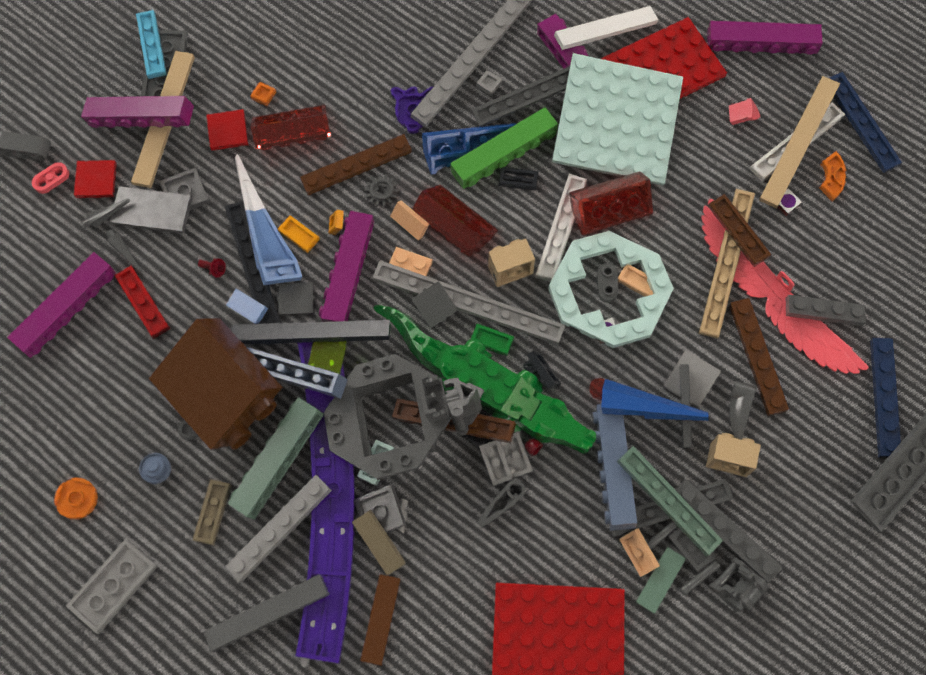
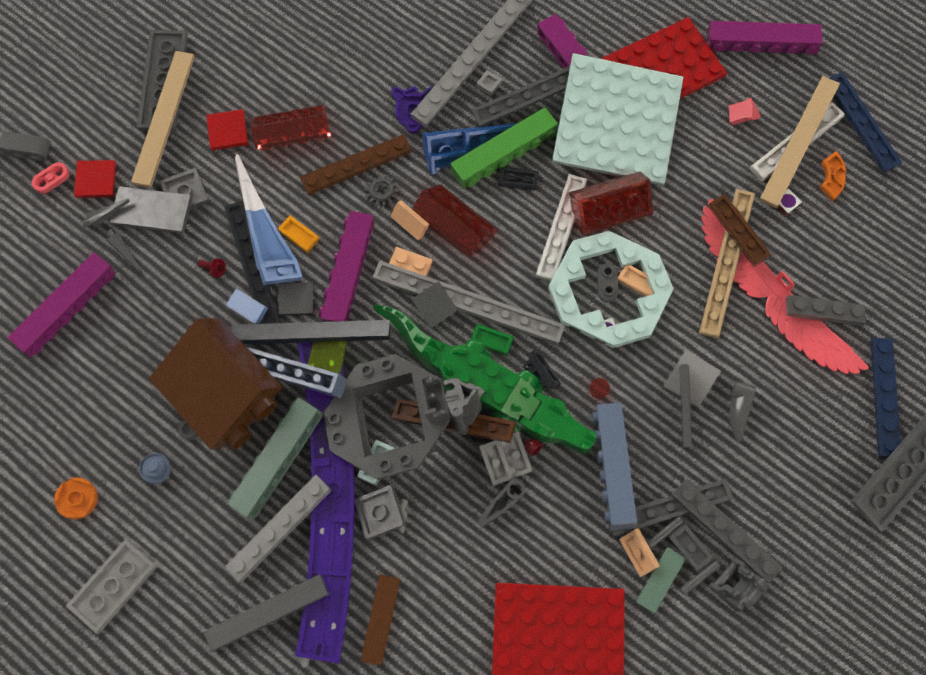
magenta brick [81,96,194,128] -> none
red tile [114,265,170,339] -> none
medium azure tile [136,10,167,79] -> none
dark tan tile [192,479,232,546] -> none
orange tile [250,81,276,106] -> none
light orange tile [328,209,344,235] -> none
dark tan tile [352,509,406,575] -> none
tan brick [488,239,535,287] -> none
white tile [554,6,658,50] -> none
blue wedge [601,379,708,421] -> none
sand green plate [617,446,723,556] -> none
tan brick [706,433,761,477] -> none
reddish brown plate [729,298,789,416] -> none

